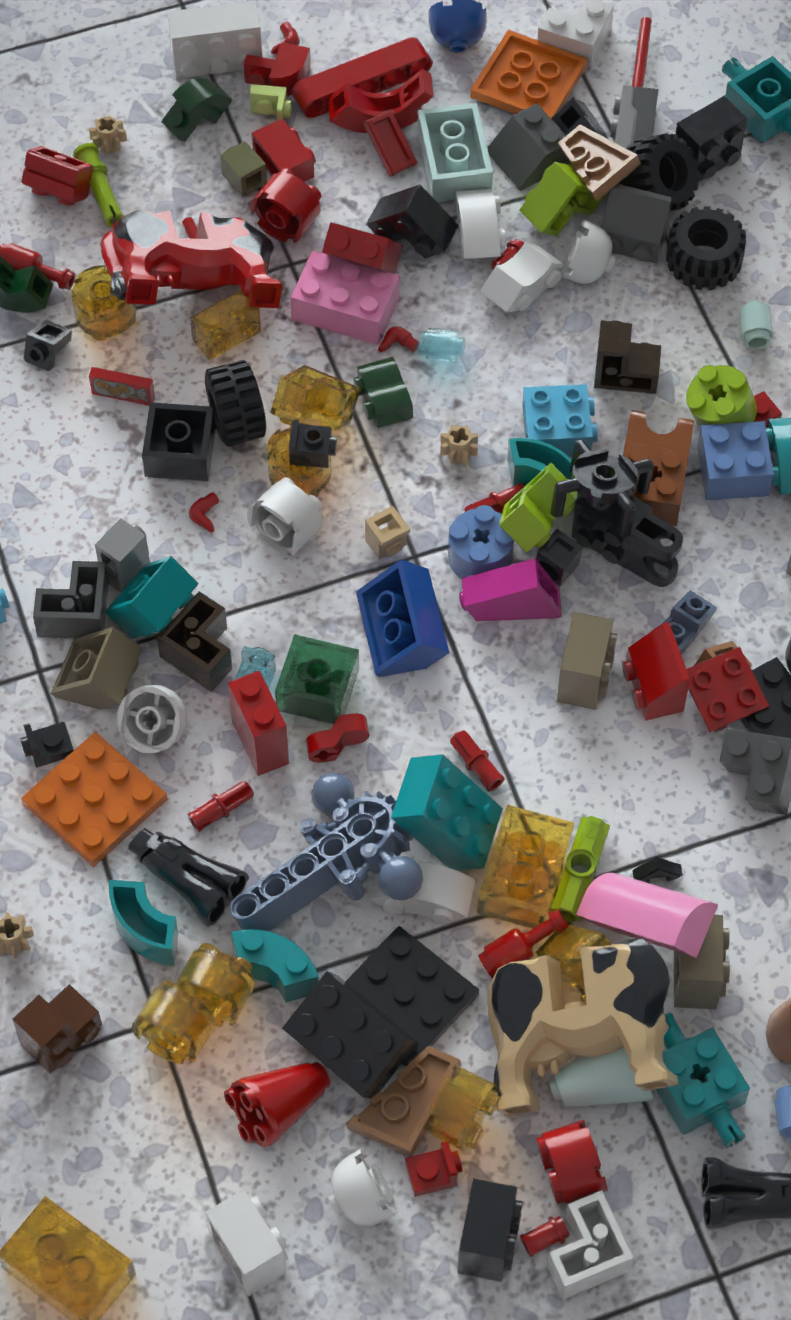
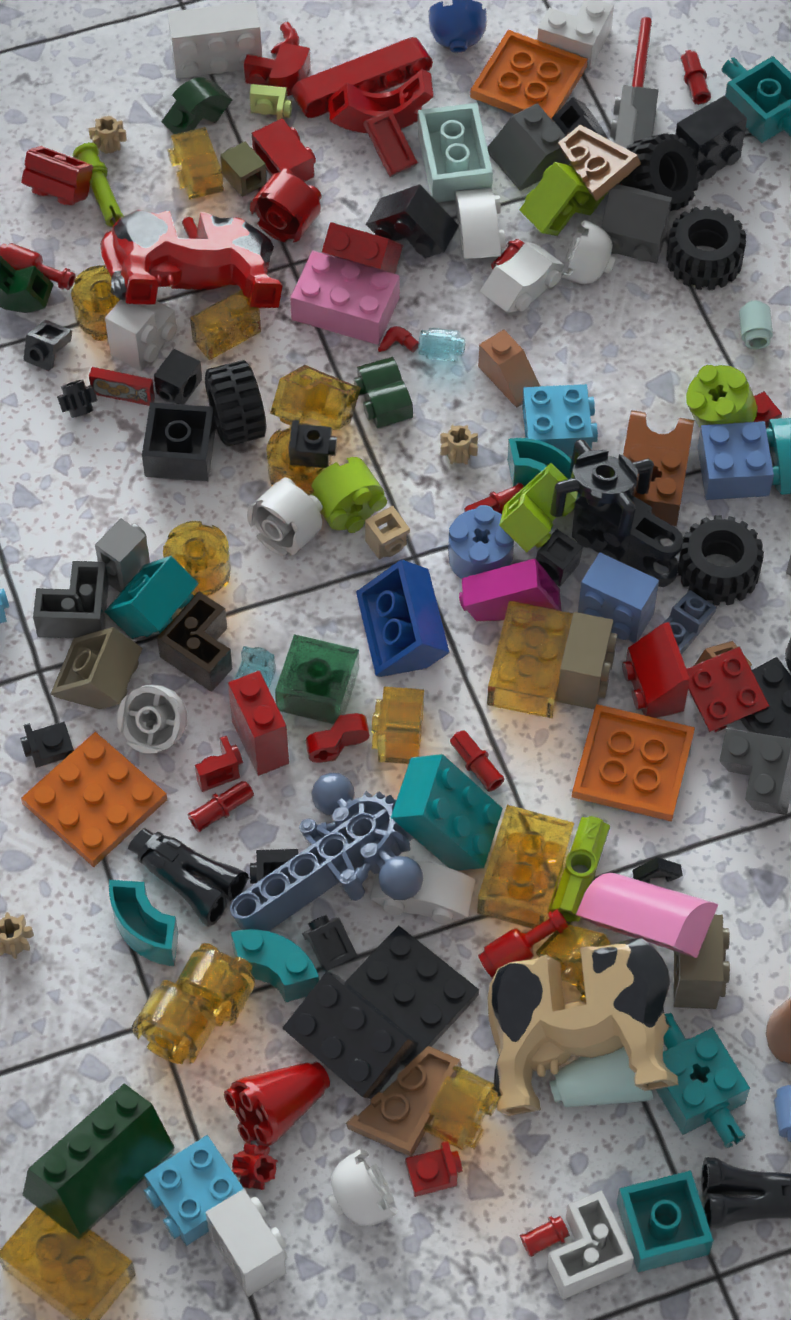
reddish brown brick [12,984,102,1074] -> none
red animal [188,492,219,533] -> none
black brick [457,1178,523,1282] -> none
red brick [536,1119,608,1205] -> none
dark brown brick [594,320,662,394] -> none
none -> dark green slope [22,1083,175,1240]
none -> black gear [57,380,98,418]
none -> white brick [105,300,177,371]
none -> medium azure brick [143,1135,244,1246]
none -> black brick [154,349,202,405]
none -> clear yellow brick [163,521,231,596]
none -> clear yellow brick [168,127,224,200]
none -> red bracket [195,736,243,792]
none -> red gear [232,1143,278,1190]
none -> black bracket [250,849,299,884]
none -> black bracket [302,915,357,972]
none -> lime brick [309,457,387,533]
none -> clear yellow brick [372,687,424,764]
none -> nougat slope [478,329,540,408]
none -> clear yellow brick [487,601,573,719]
none -> orange plate [572,704,695,822]
none -> medium blue brick [578,552,659,643]
none -> teal brick [616,1171,713,1273]
none -> black tyre [678,515,764,606]
none -> red axle [680,50,711,105]

